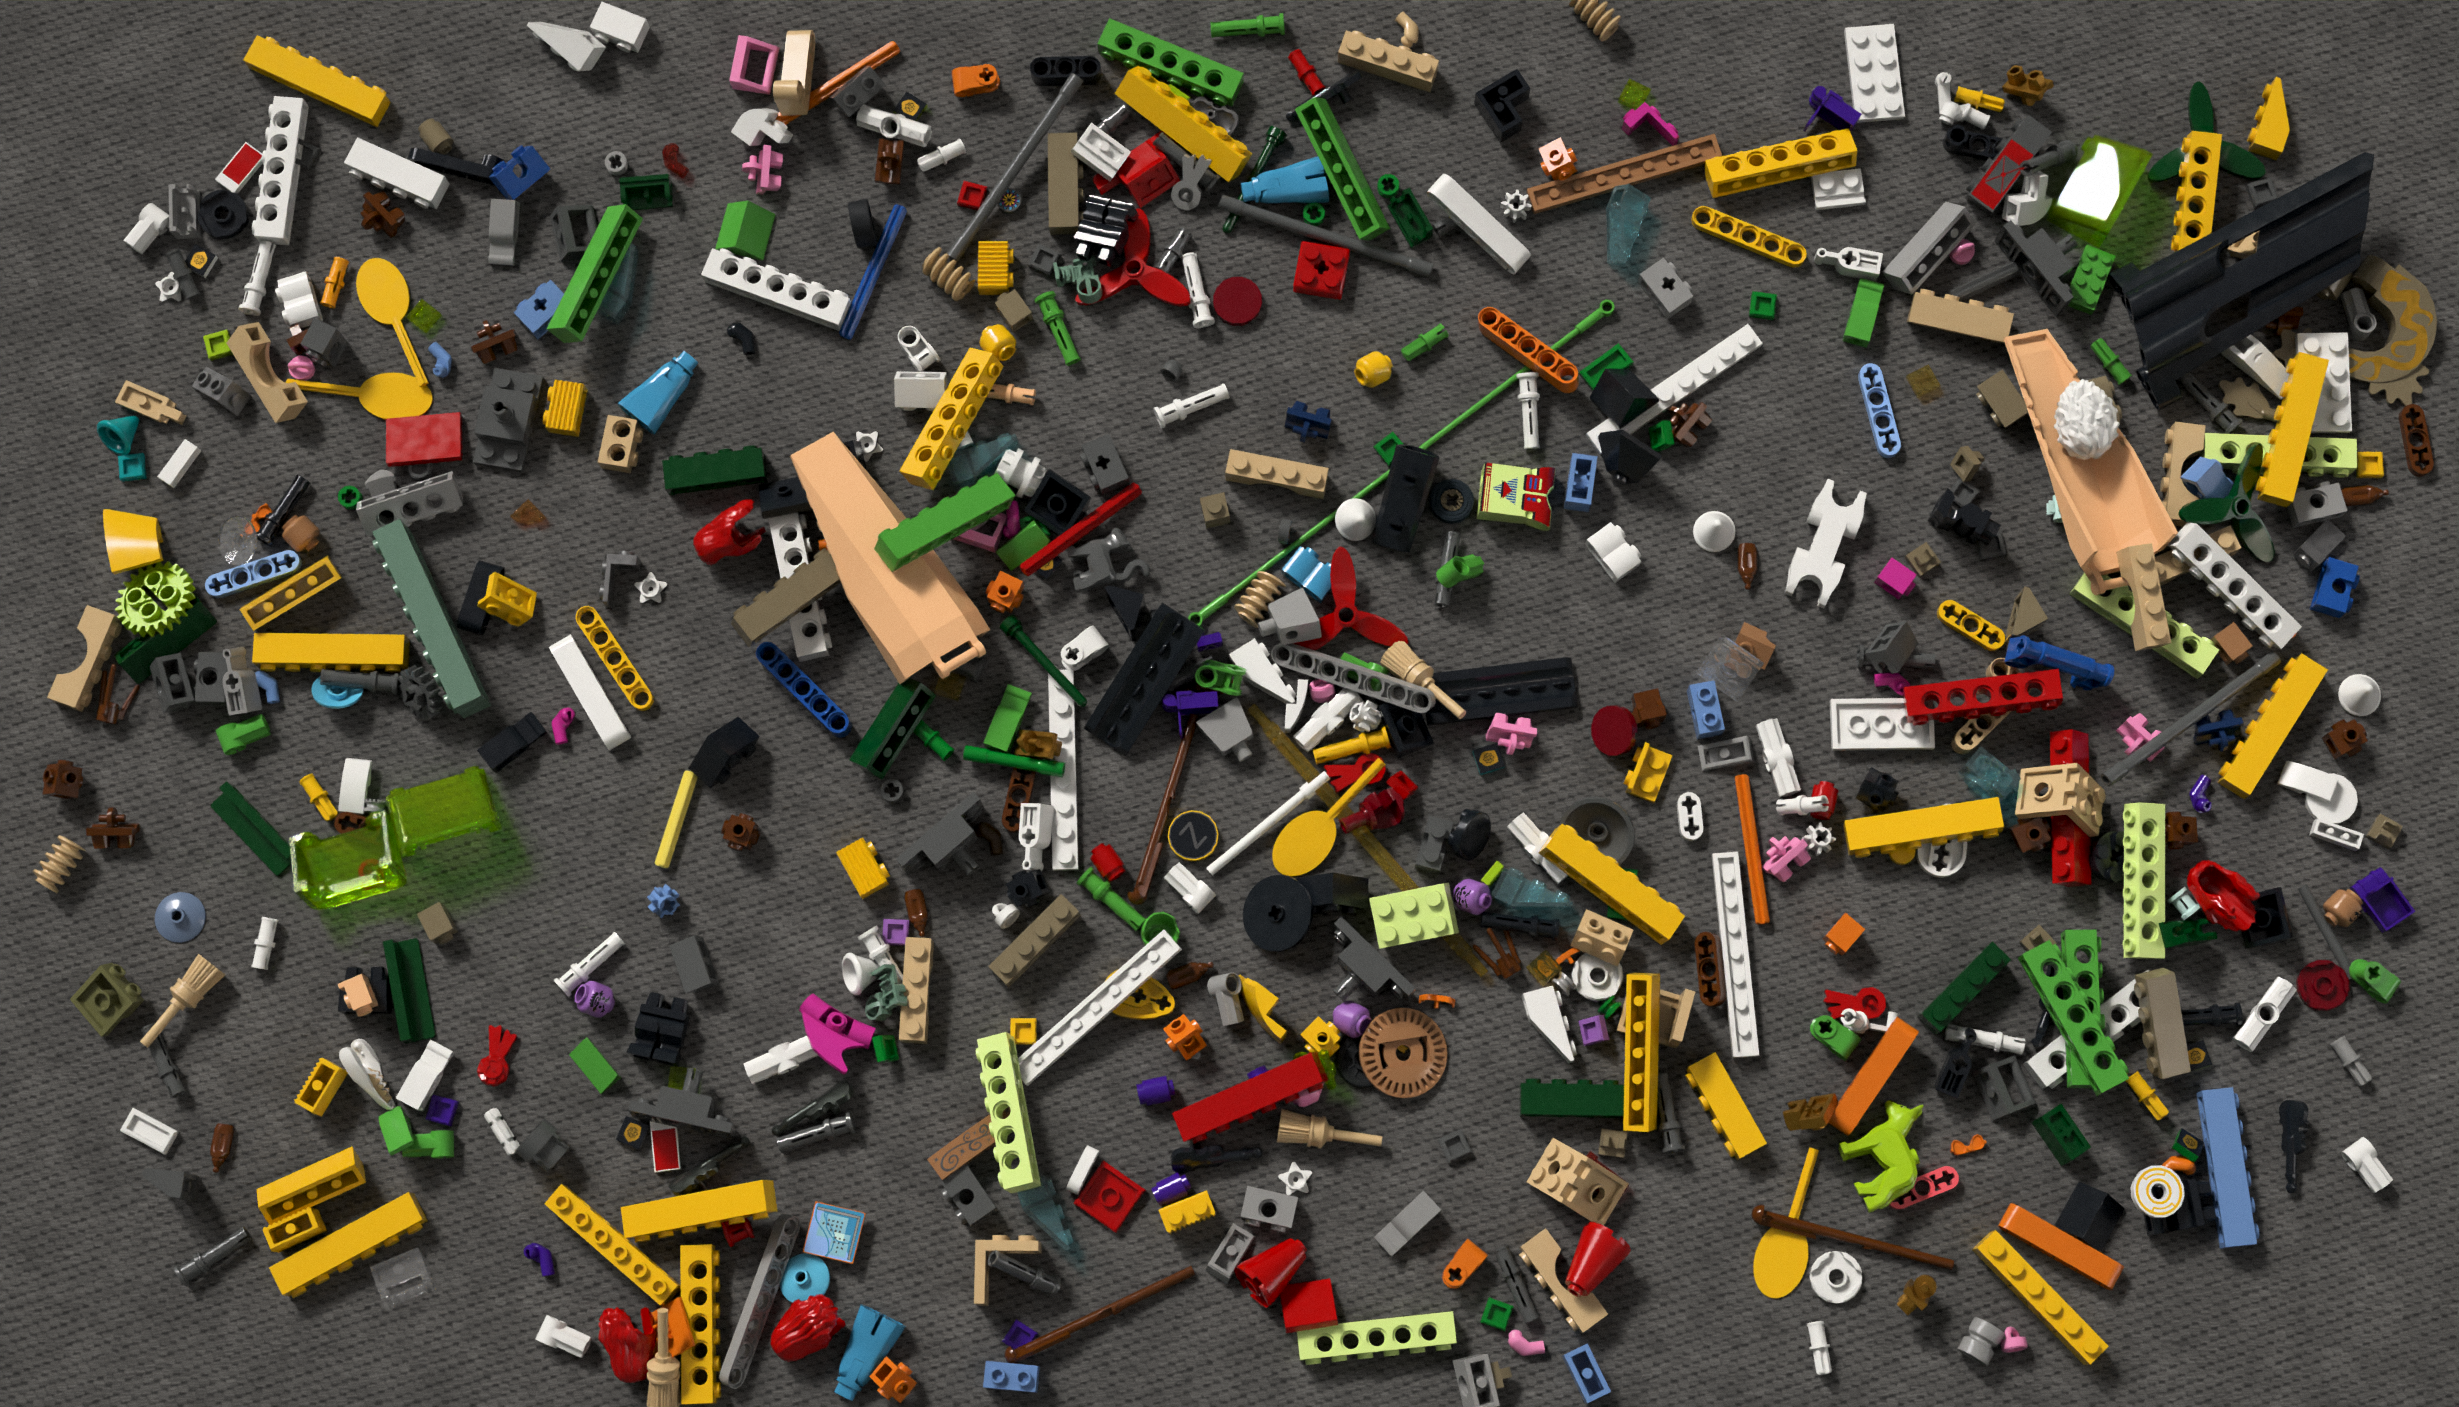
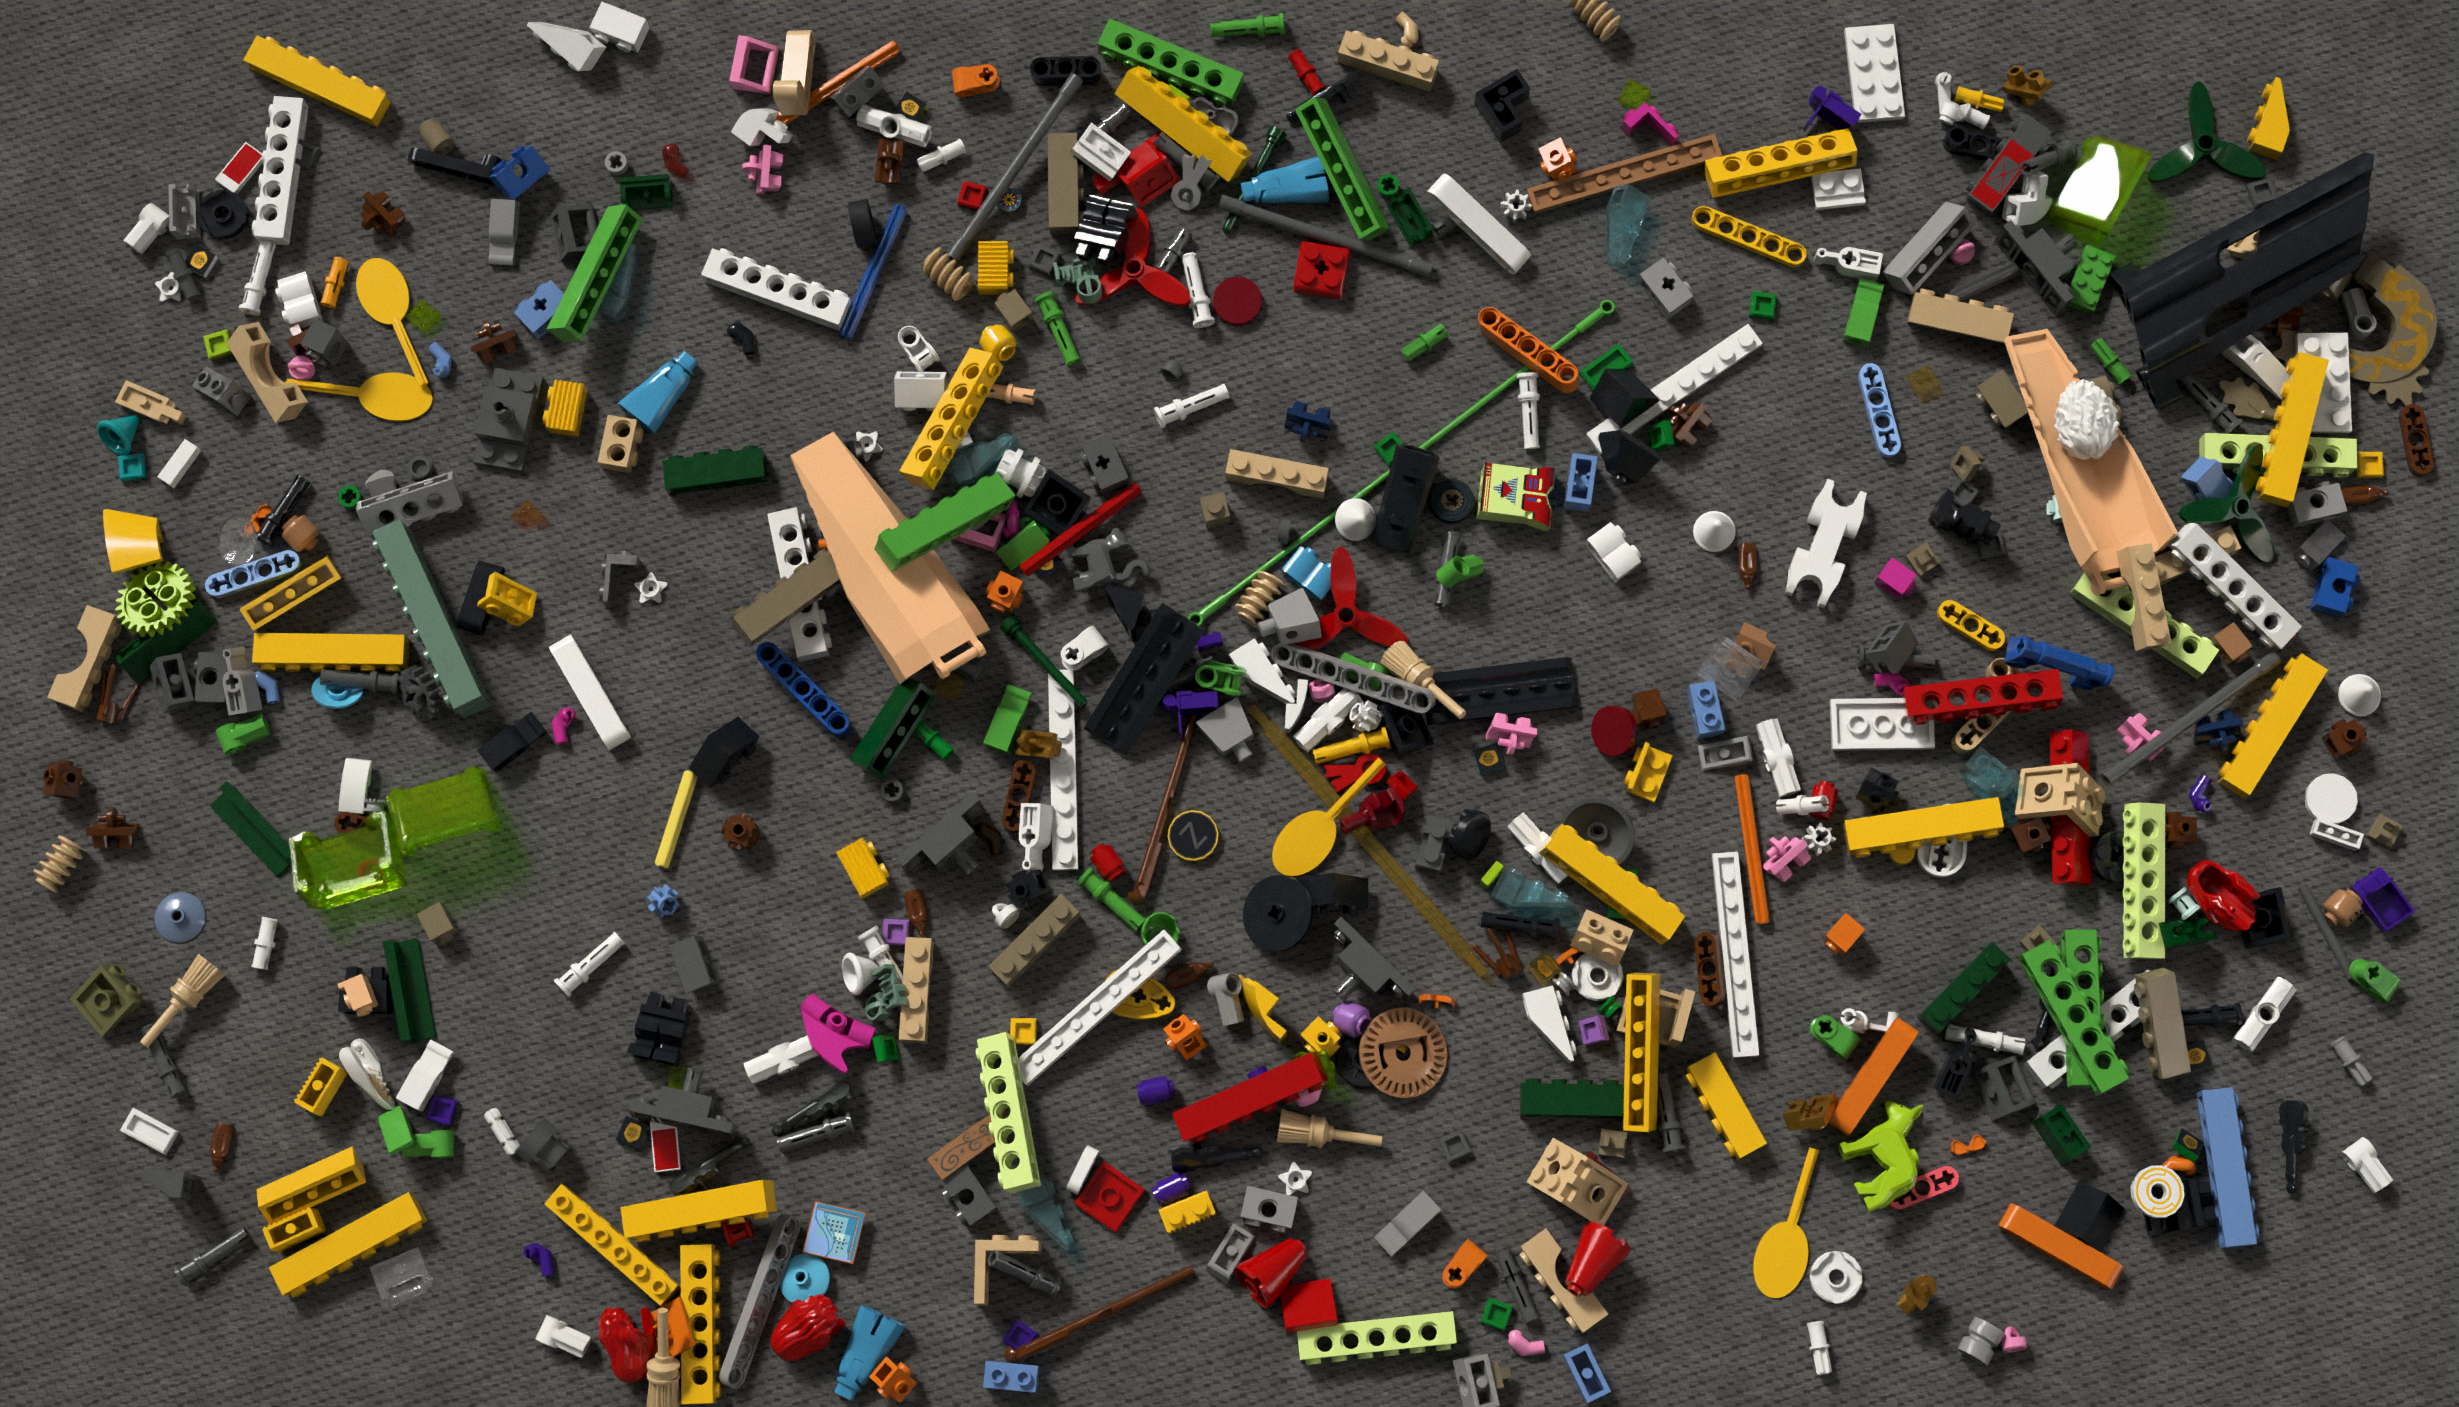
yellow axle [299,773,338,821] -> none
white brick [344,137,450,210] -> none
red tile [386,412,462,467] -> none
red piece [477,1025,517,1087] -> none
bright green slope [569,1037,621,1094] -> none
medium lavender head [575,981,615,1018] -> none
yellow beam [576,606,654,711] -> none
red hair [693,499,766,566] -> none
bright green slope [715,201,775,261] -> none
black plate [759,477,812,519] -> none
green piece [963,745,1066,778] -> none
white piece [1164,862,1216,914] -> none
white bar [1207,771,1330,876] -> none
green bush [1303,202,1325,226] -> none
yellow head [1354,351,1392,388] -> none
yellowish green brick [1369,883,1459,949] -> none
medium lavender head [1453,878,1492,915] -> none
white beam [1677,792,1703,841] -> none
reddish brown bar [1751,1205,1954,1270] -> none
red piece [1823,987,1886,1019] -> none
yellow brick [1972,1230,2109,1365] -> none
dark tan slope [2003,586,2048,646] -> none
yellow axle [2125,1071,2169,1120] -> none
tan arch [2160,422,2206,527] -> none
yellow brick [2171,131,2222,253] -> none
white slope [2277,761,2339,802] -> none
dark red tile [2296,960,2350,1011] -> none

